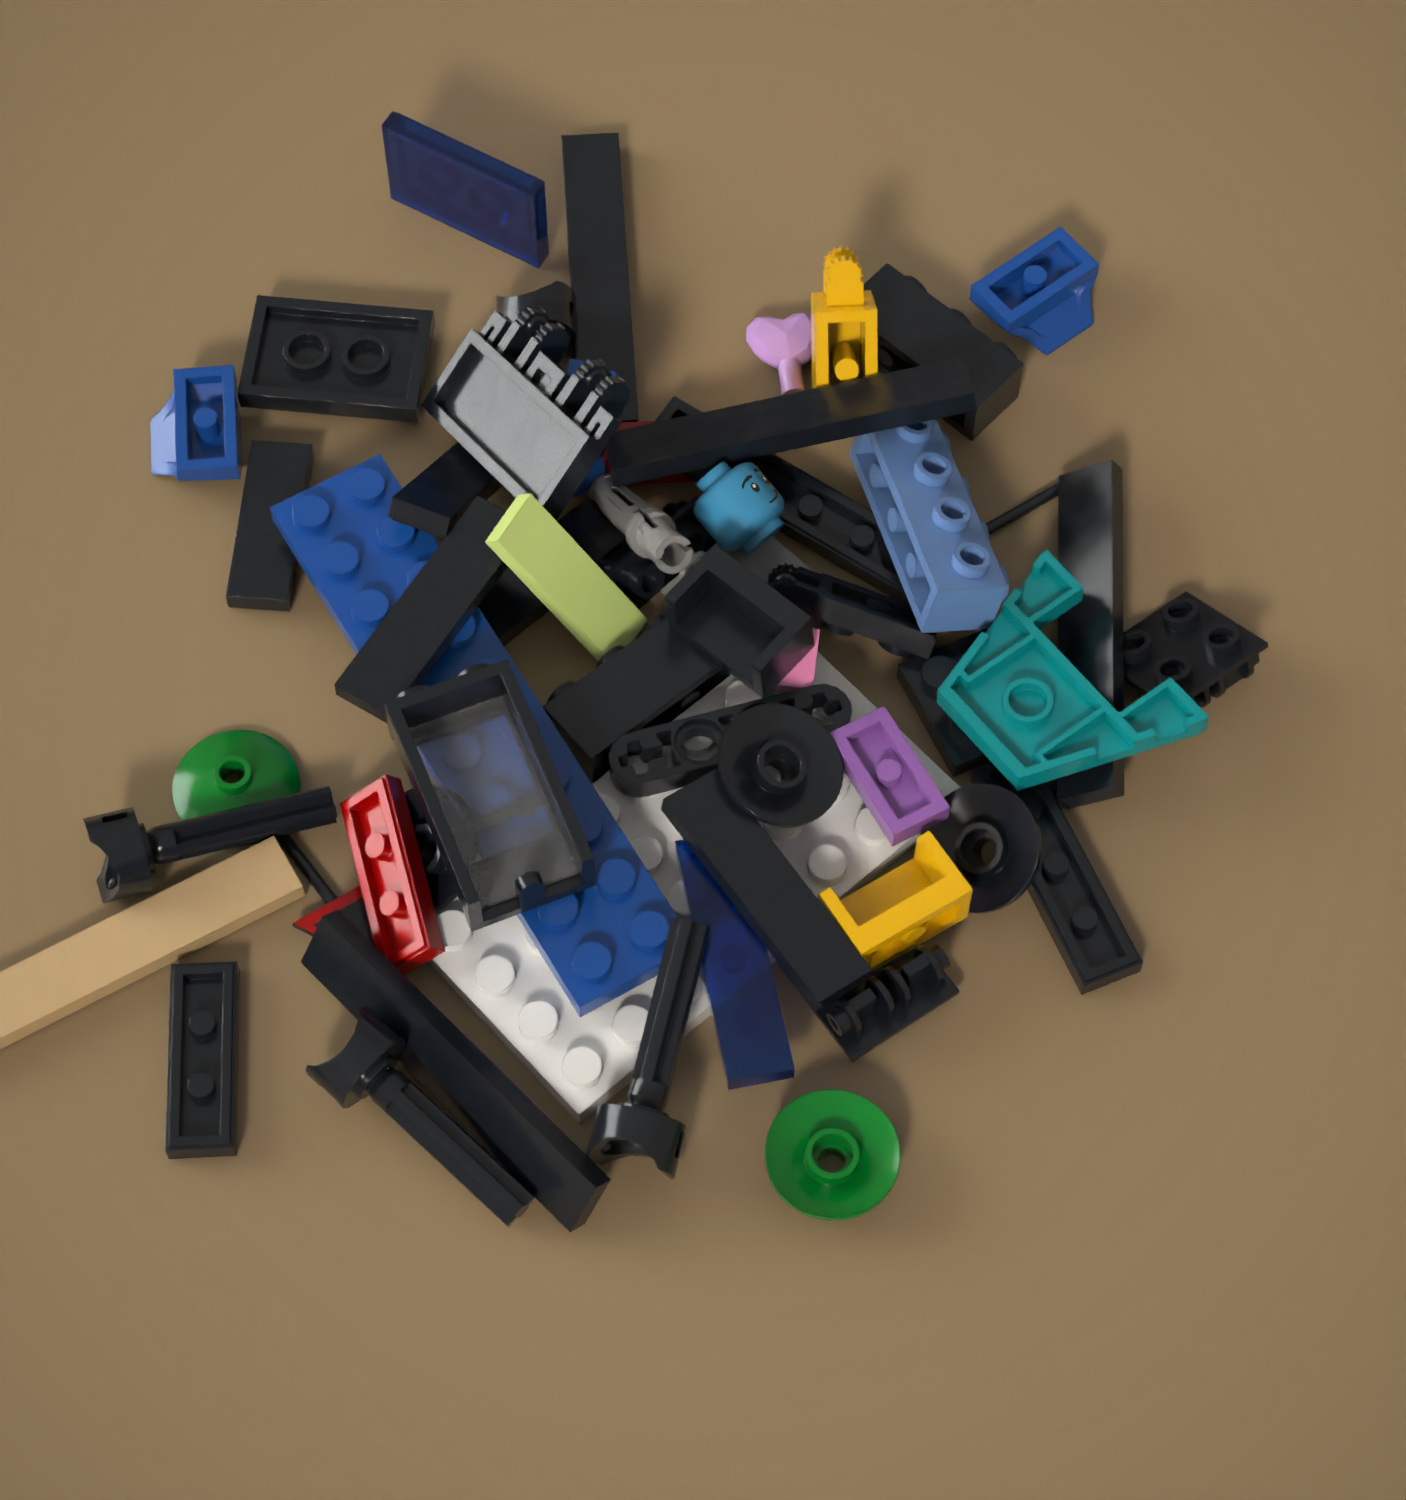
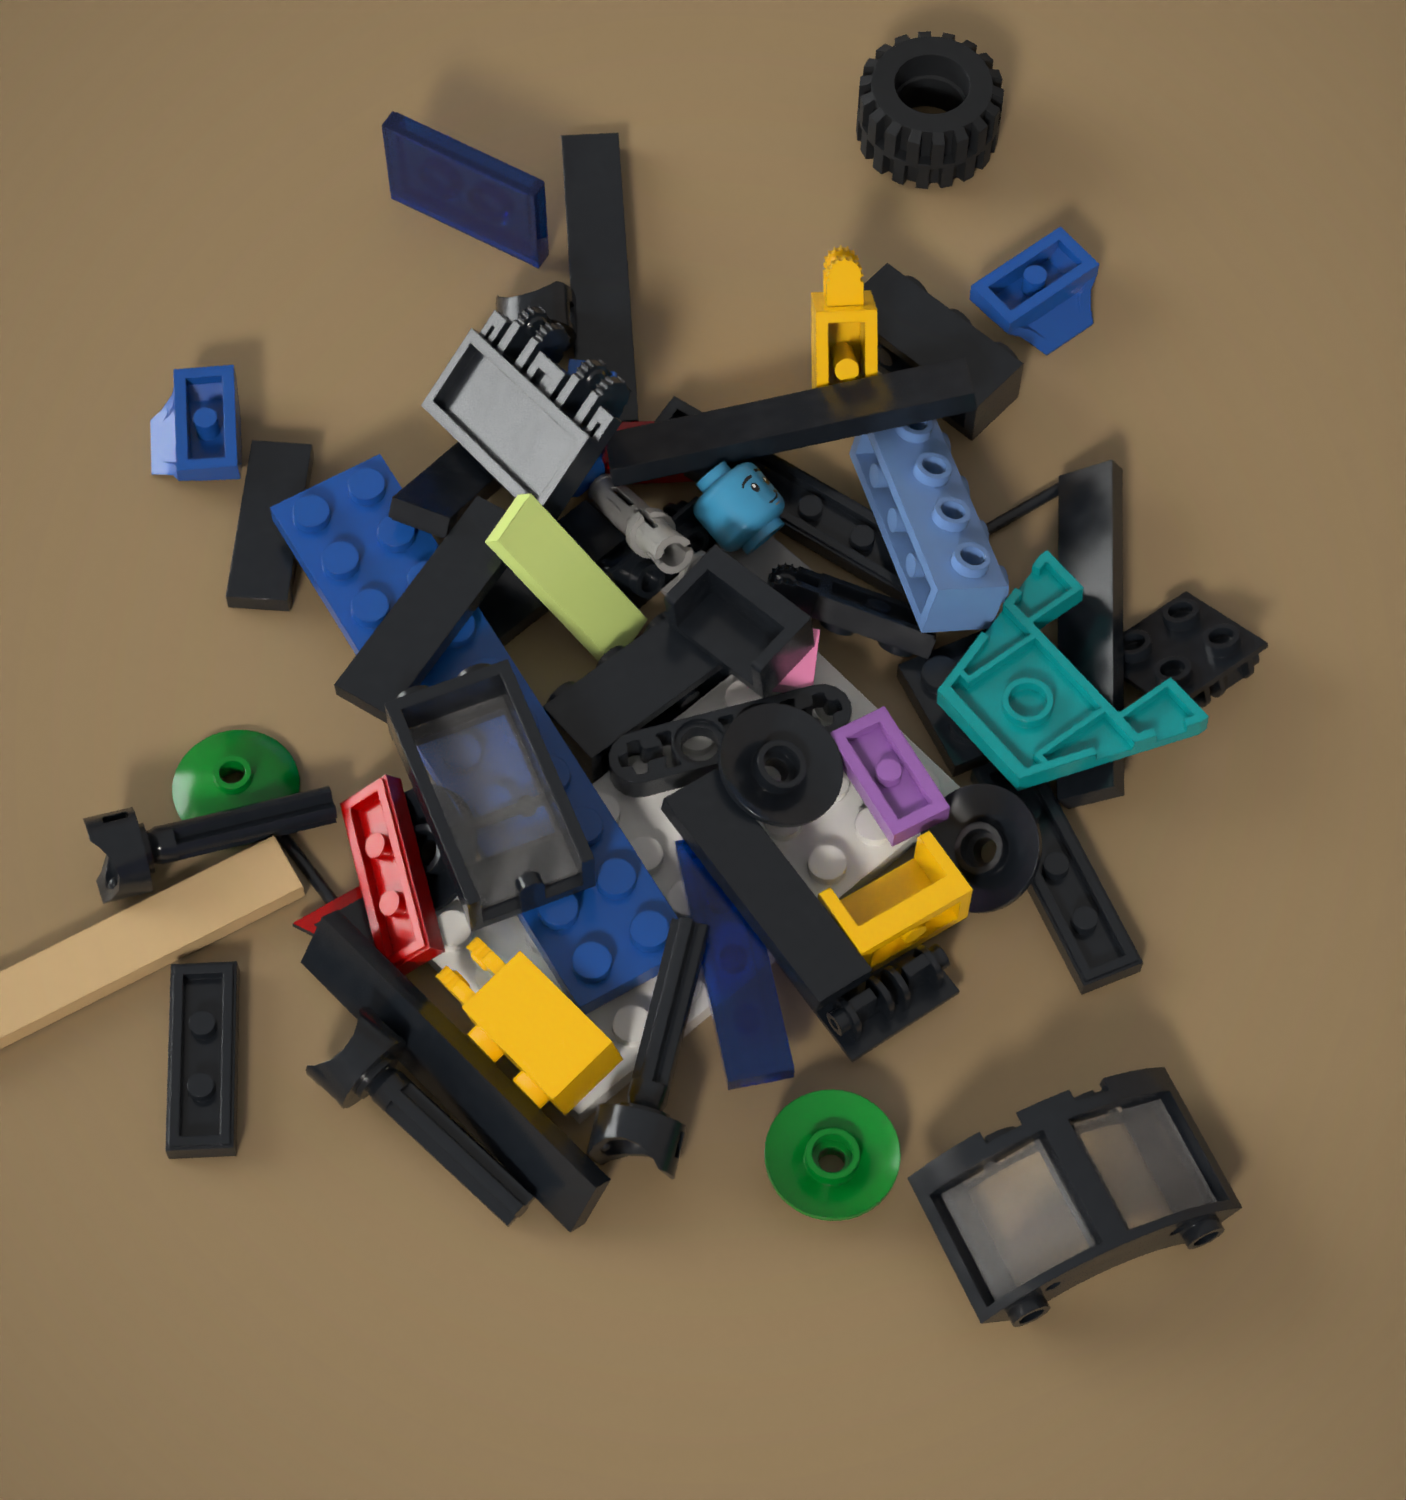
black plate [237,295,435,423] -> none
lavender rock [746,312,812,395] -> none
none -> yellow hinge [436,937,623,1116]
none -> black tyre [856,31,1004,189]
none -> window [907,1067,1242,1327]

